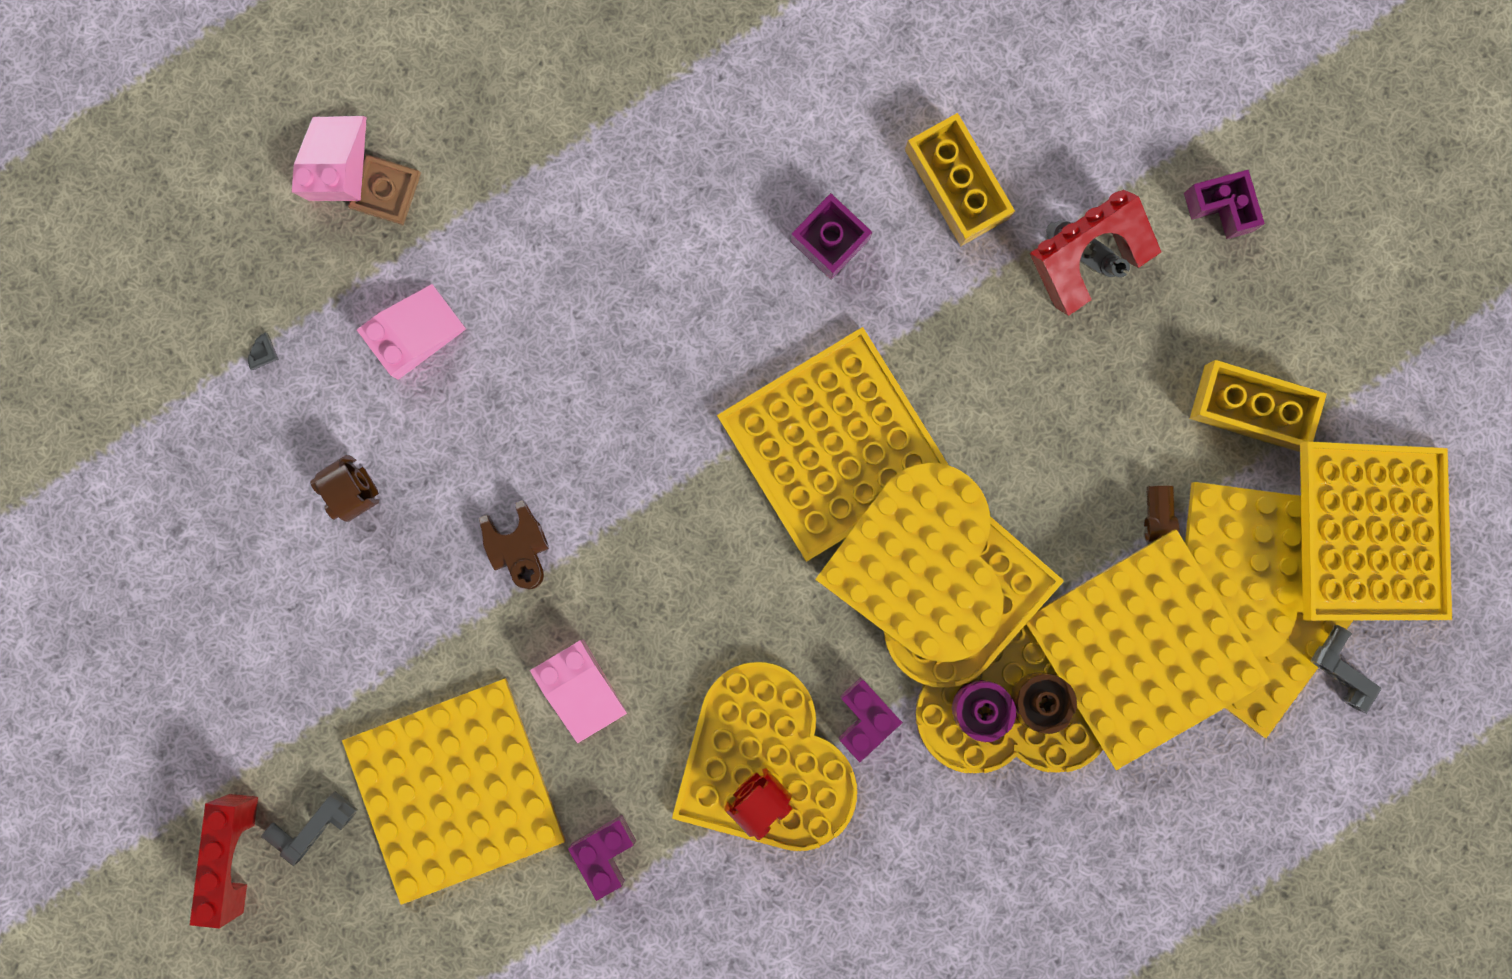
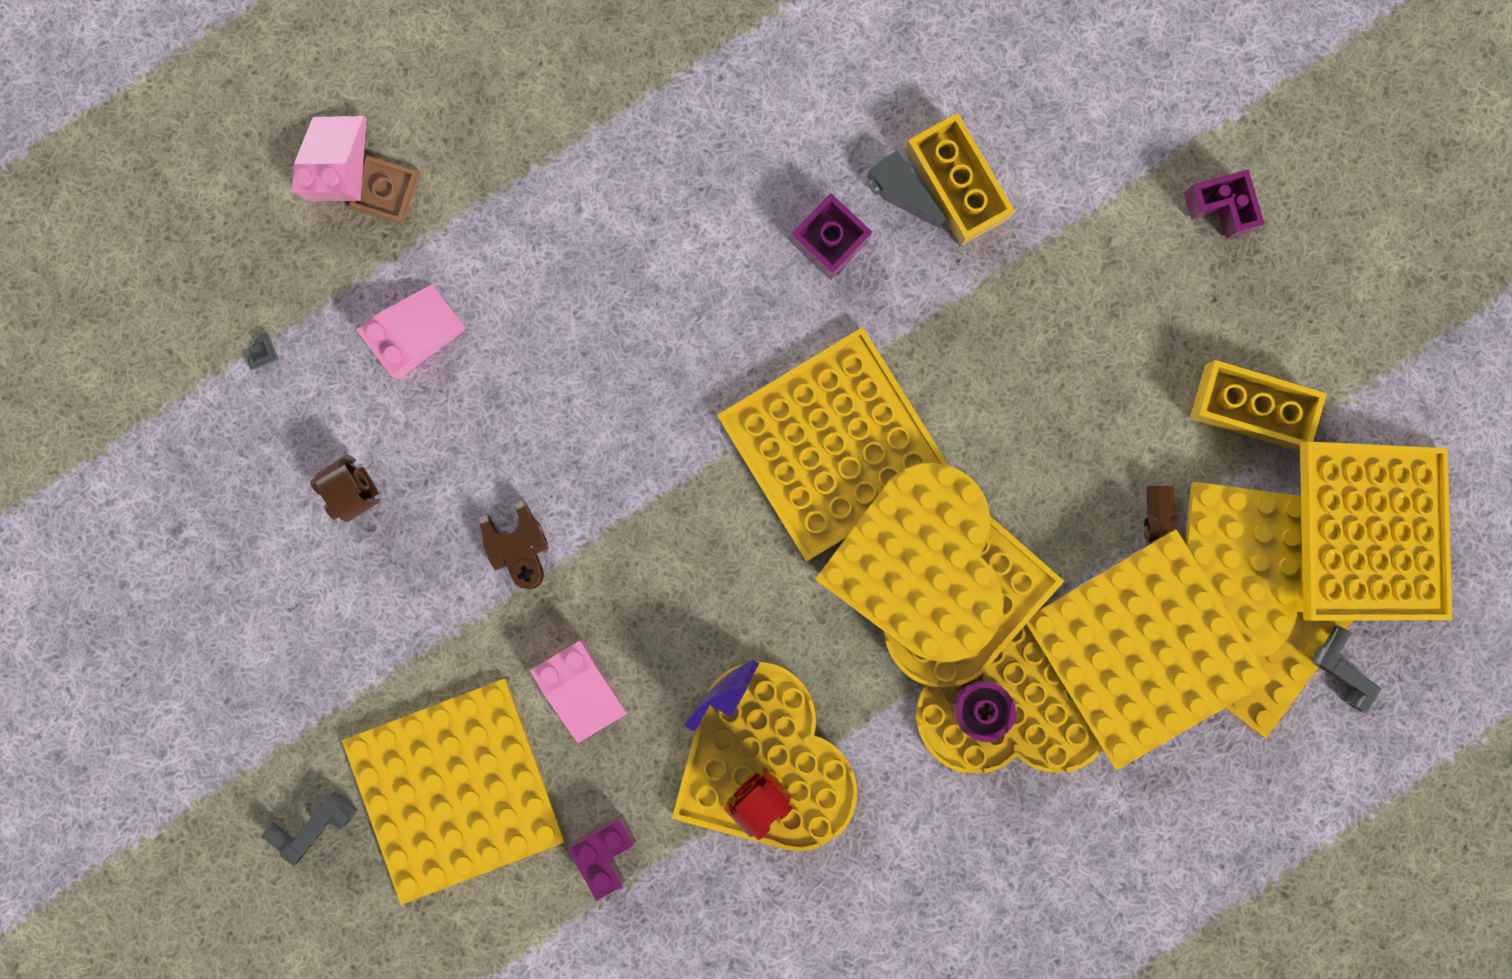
red arch [189,794,258,929] -> none
magenta brick [838,677,903,762] -> none
reddish brown brick [1011,672,1077,734] -> none
red arch [1029,189,1162,316] -> none
dark grey beam [1046,220,1130,277] -> none
none -> dark purple slope [685,660,759,731]
none -> dark grey slope [867,150,947,228]

